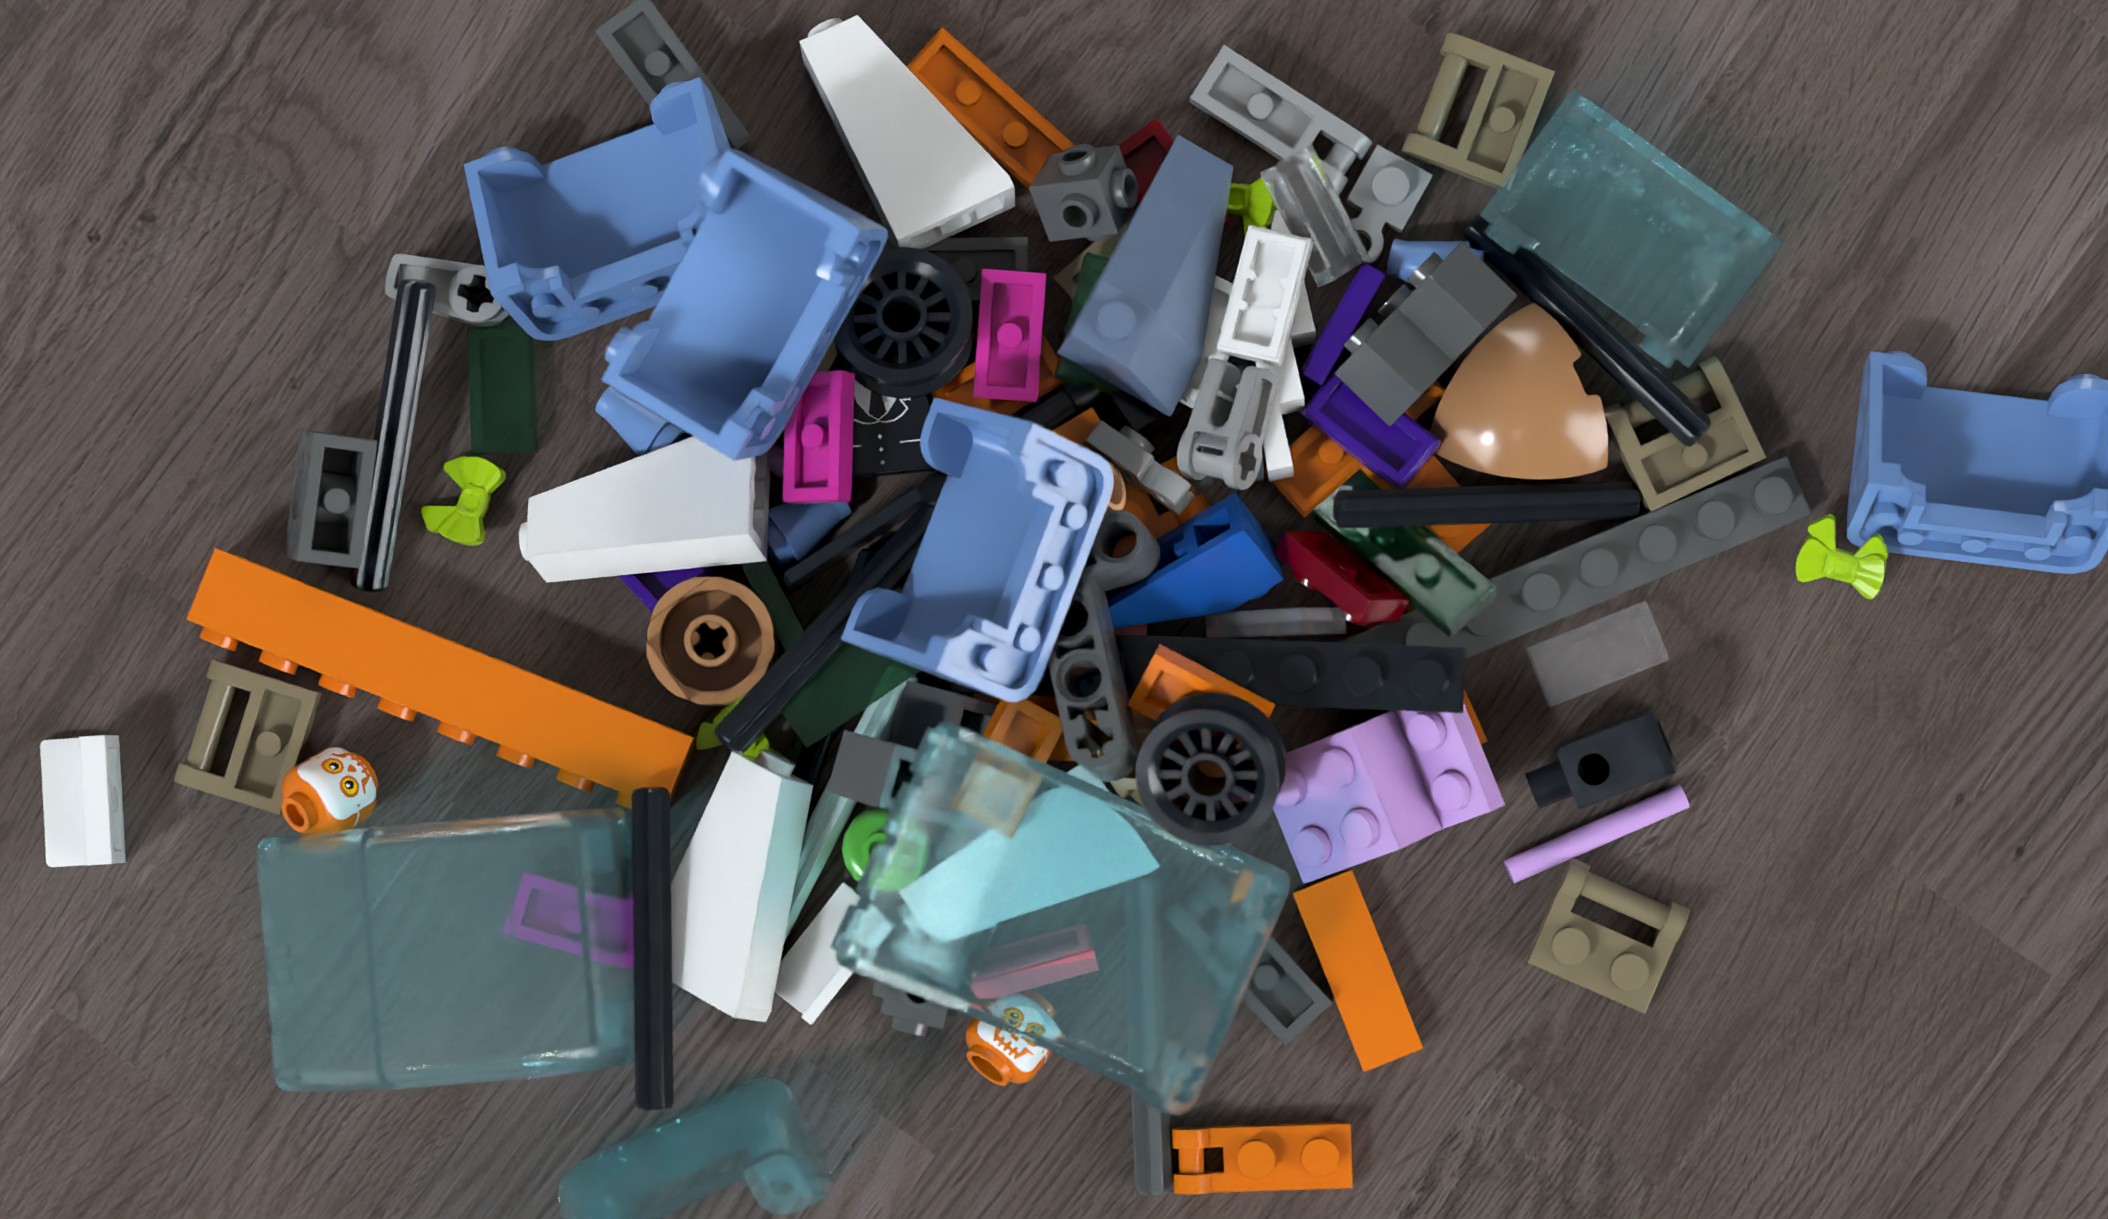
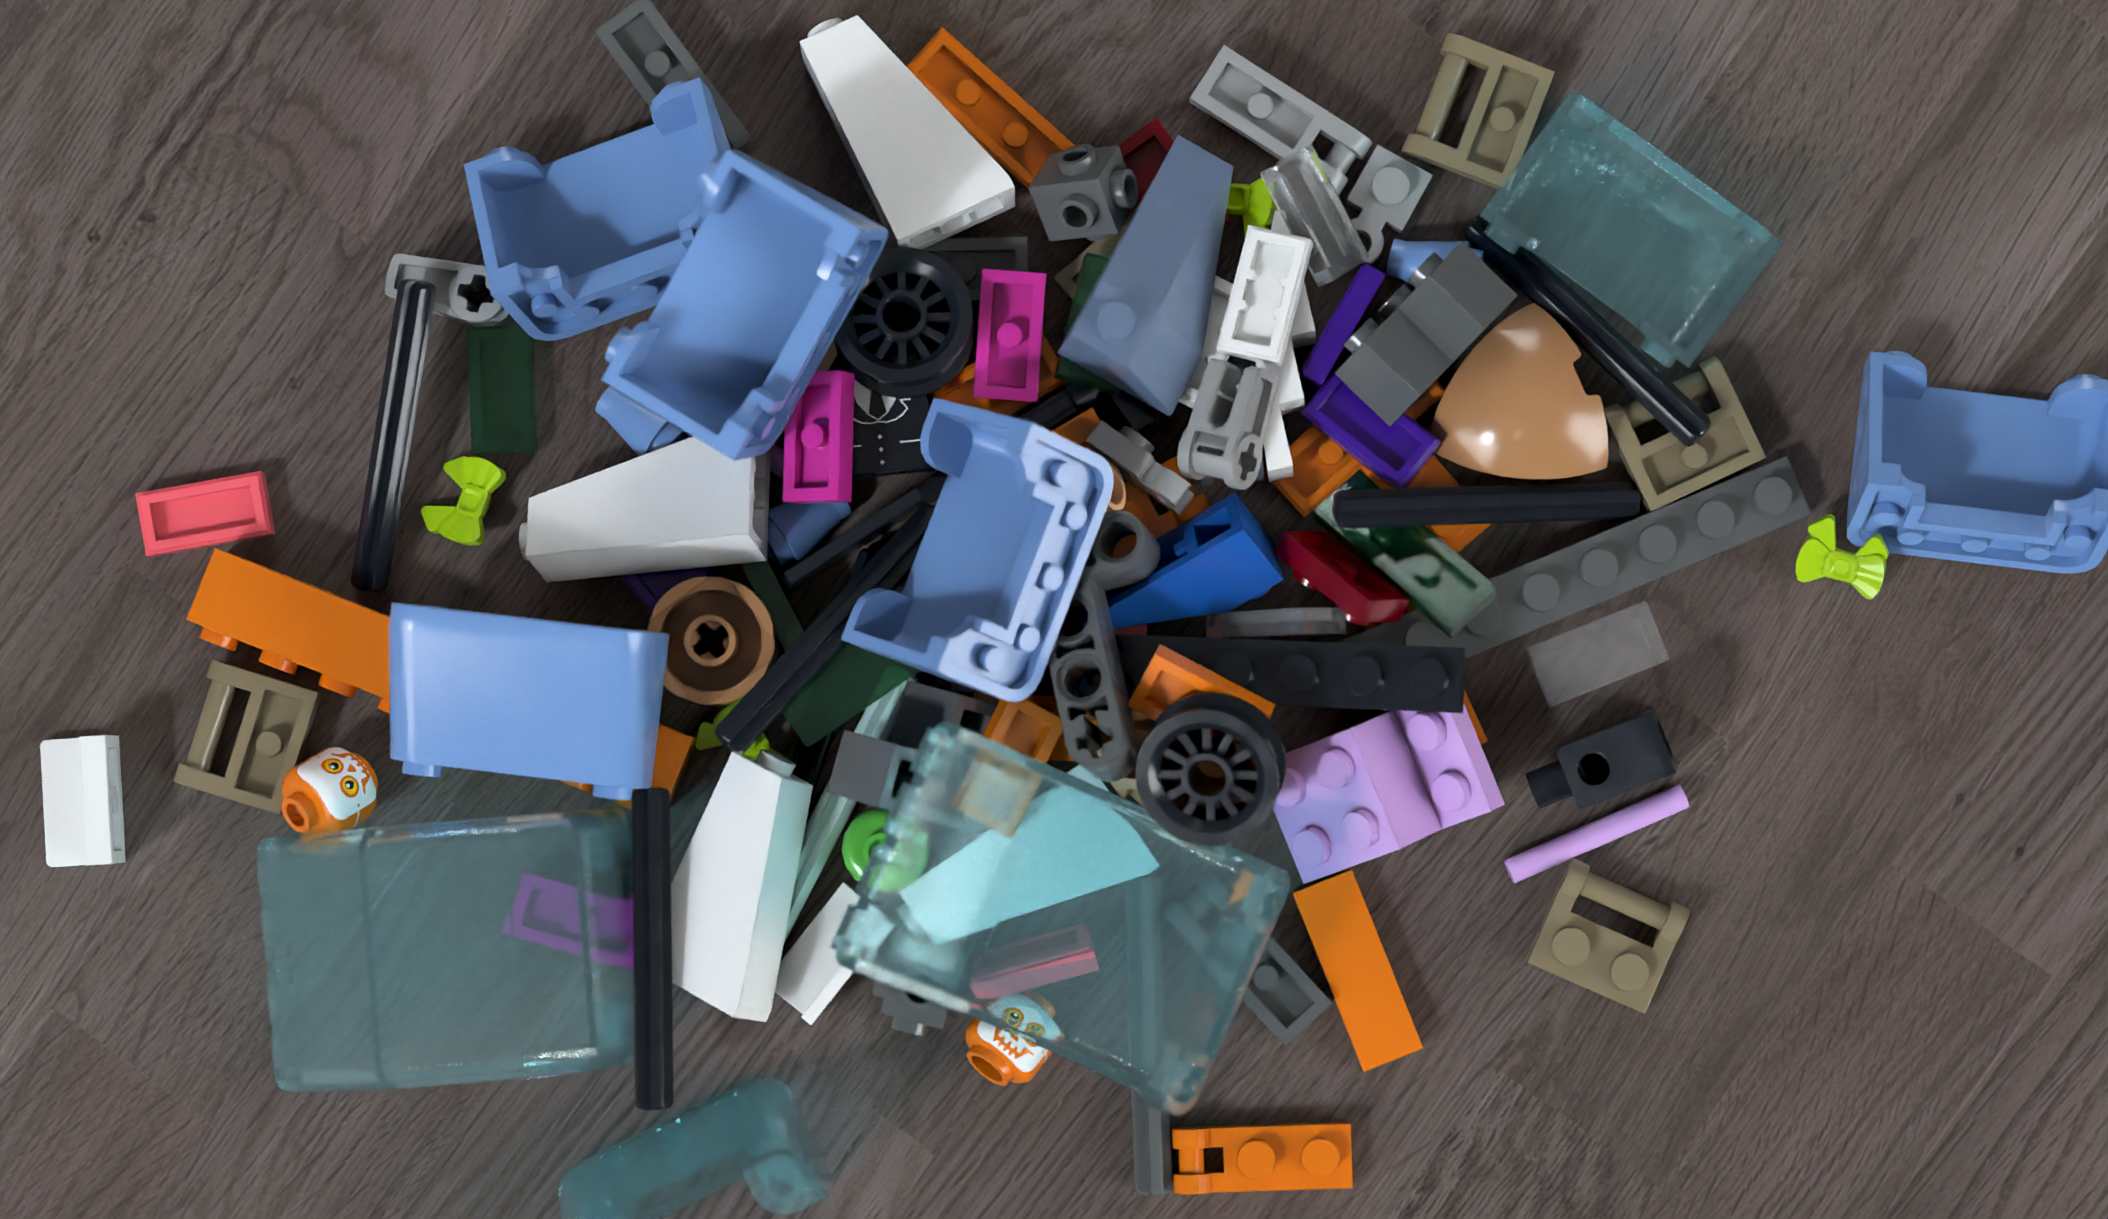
dark grey brick [284,429,378,569] -> none
none -> coral tile [135,471,276,557]
none -> medium blue windscreen [389,602,670,800]

